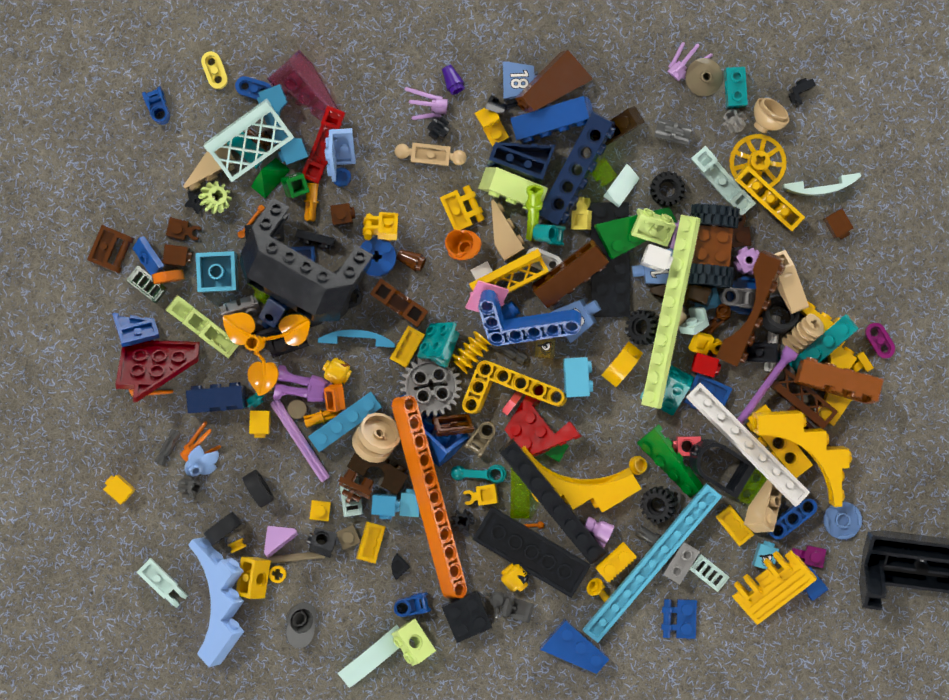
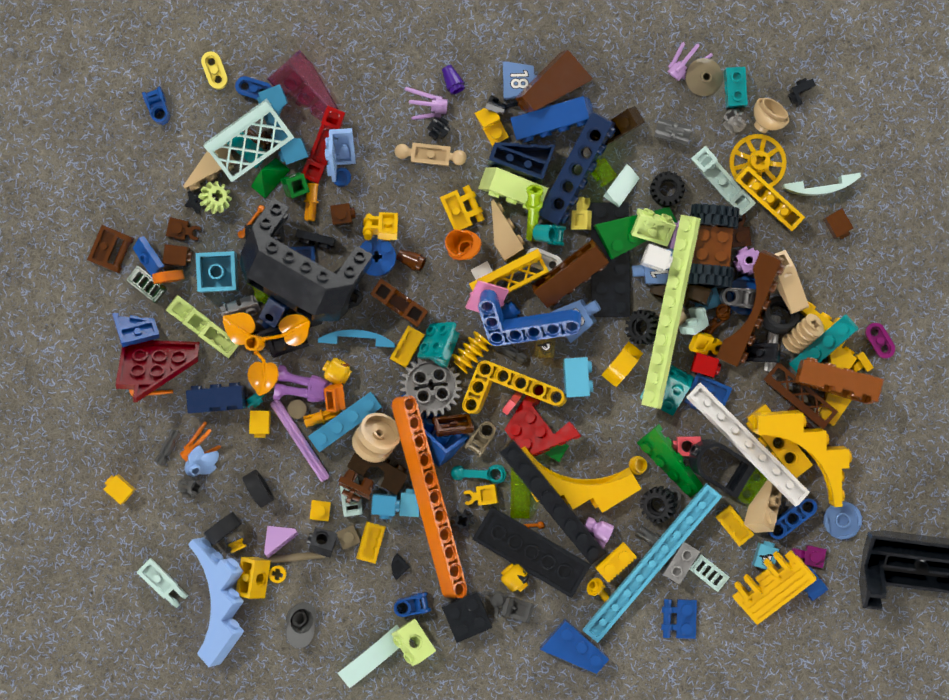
medium lavender piece [737,346,799,424] -> none

